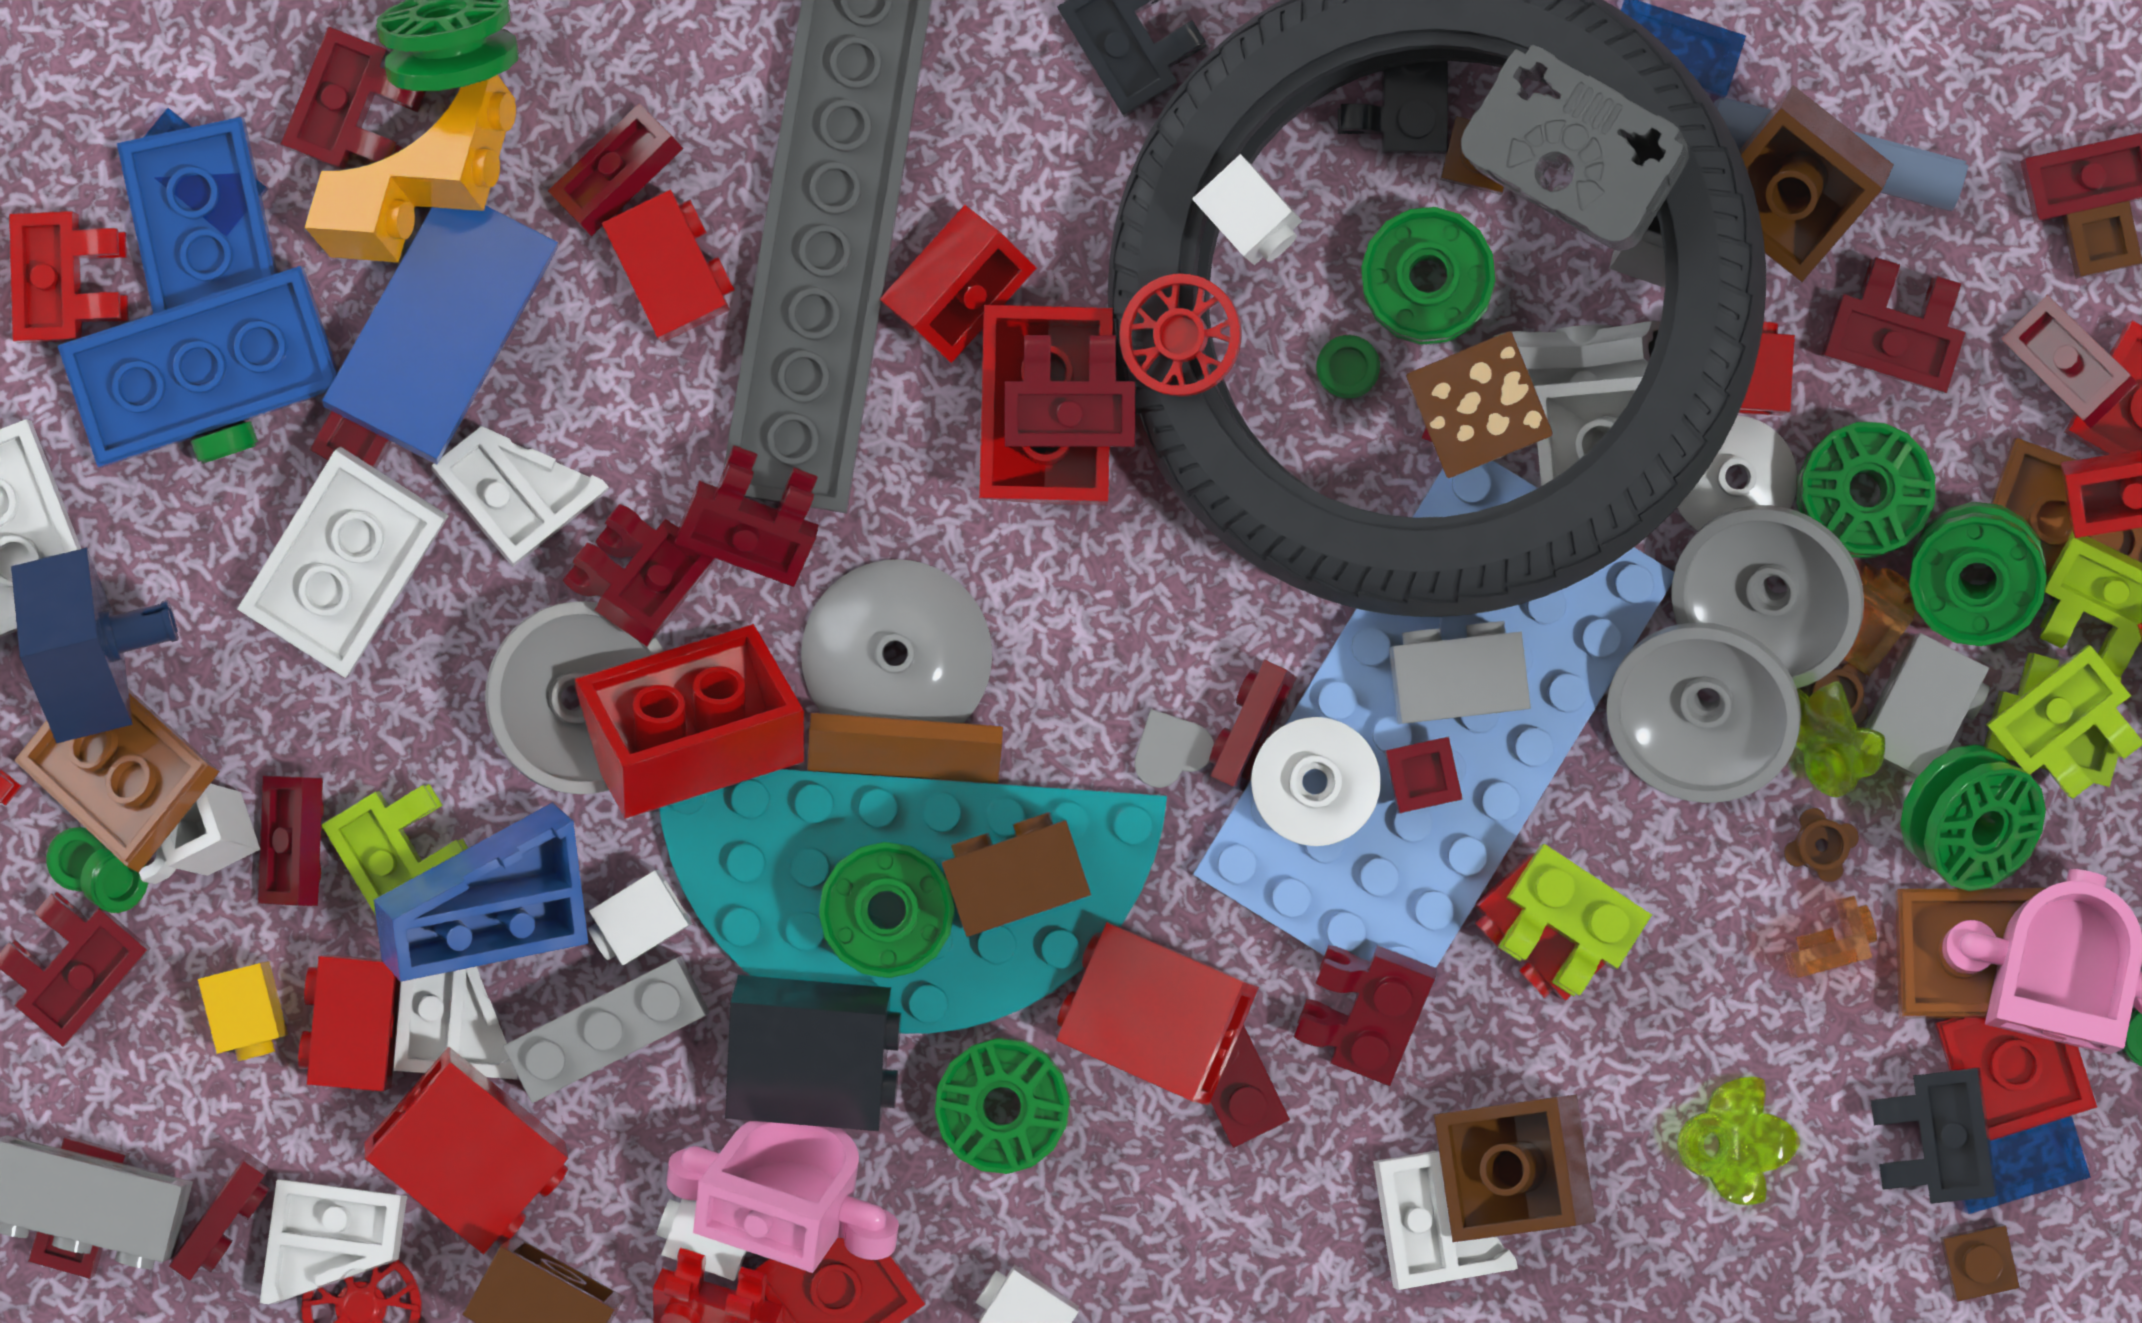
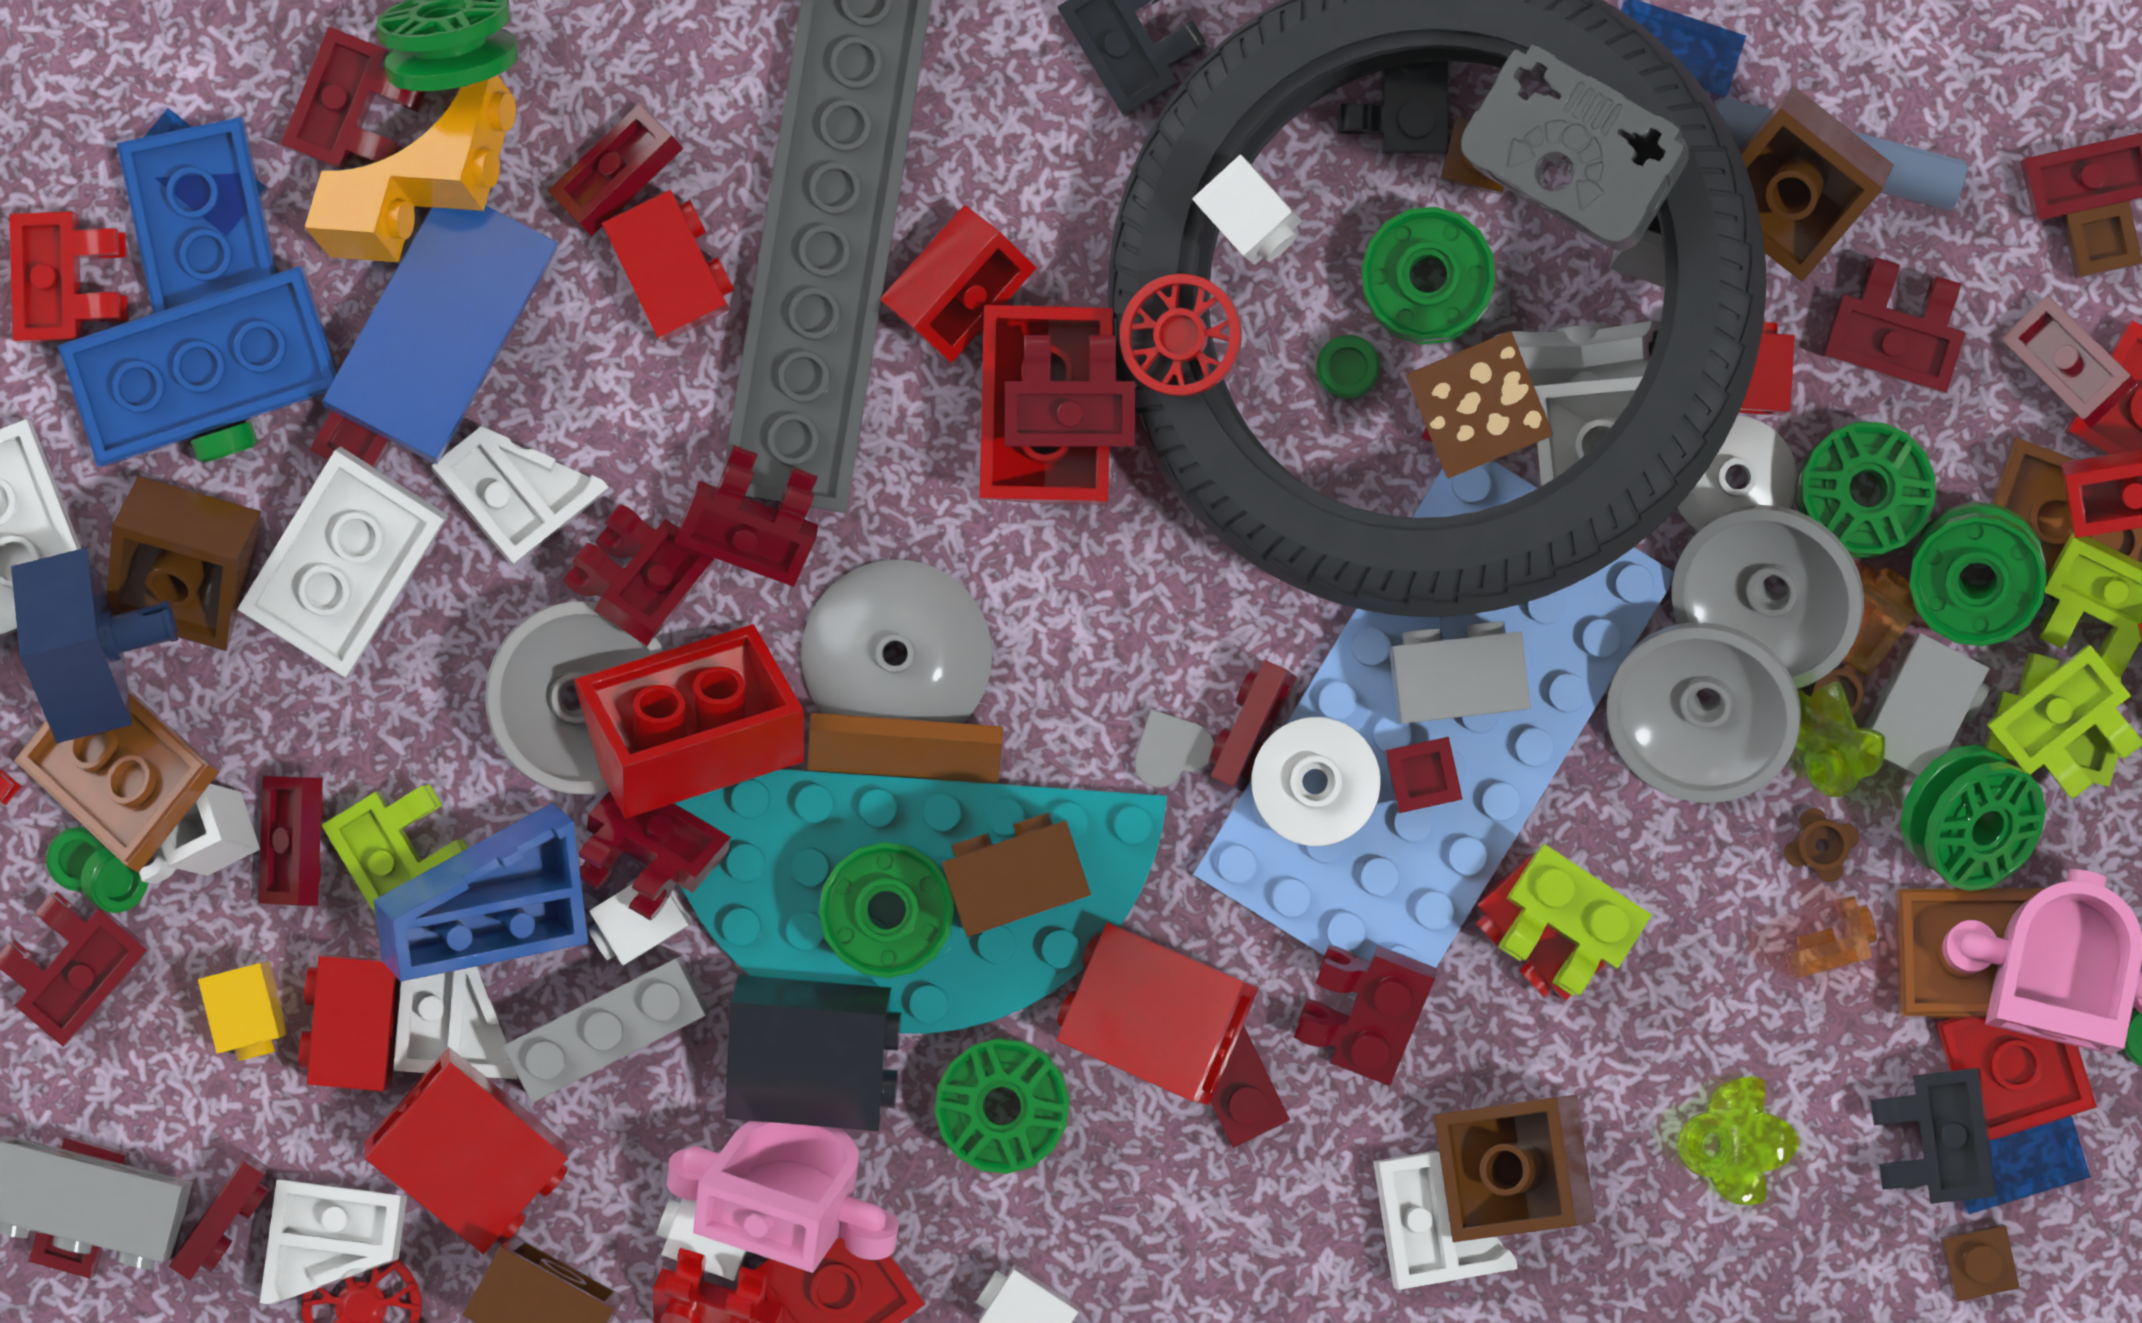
none -> reddish brown slope [106,476,261,651]
none -> dark red plate [579,791,731,921]

